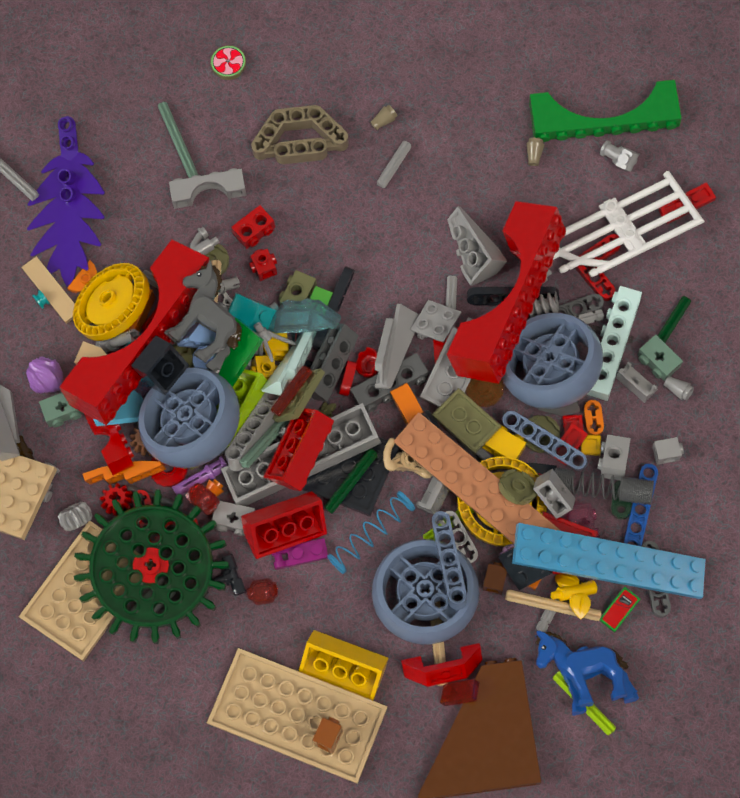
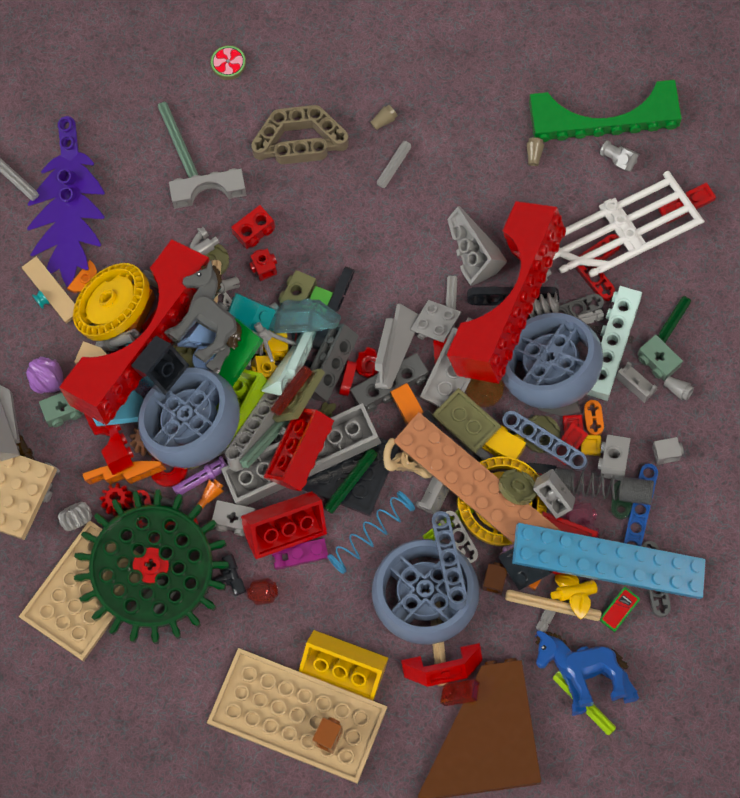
clear red gear [186,483,220,515] -> none

